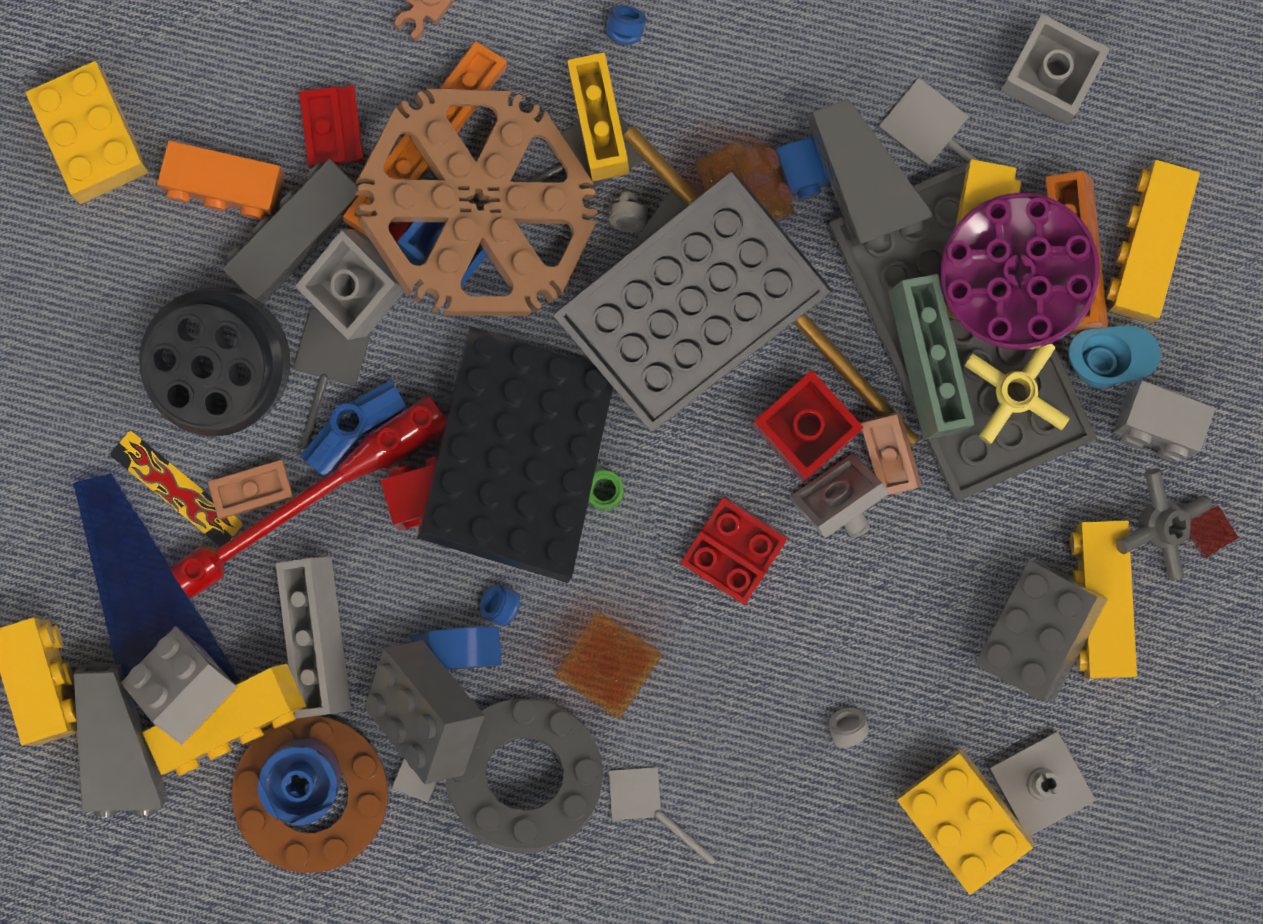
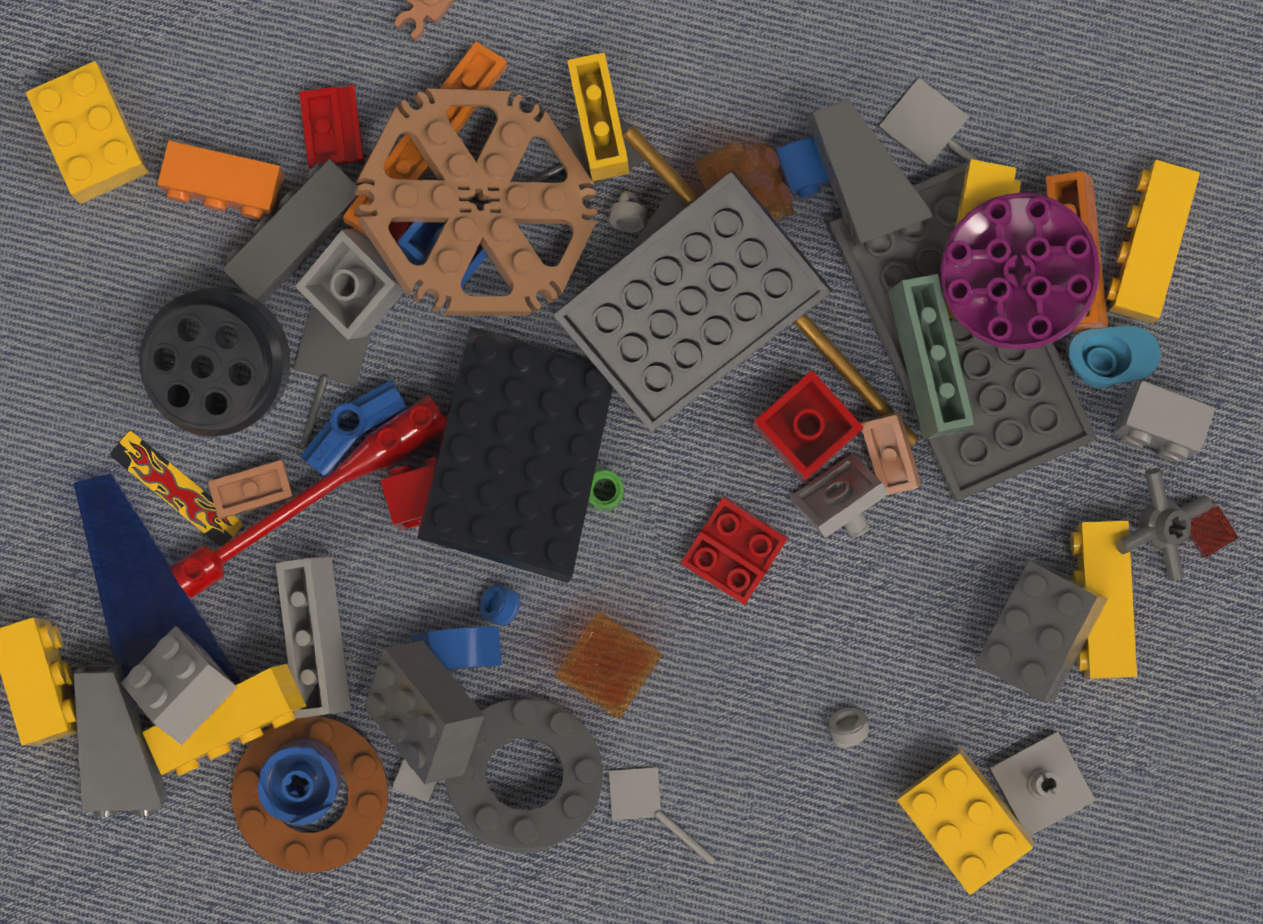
blue tile [606,5,646,45] -> none
light yellow bar [964,344,1070,444] -> none
light grey brick [1001,14,1110,126] -> none

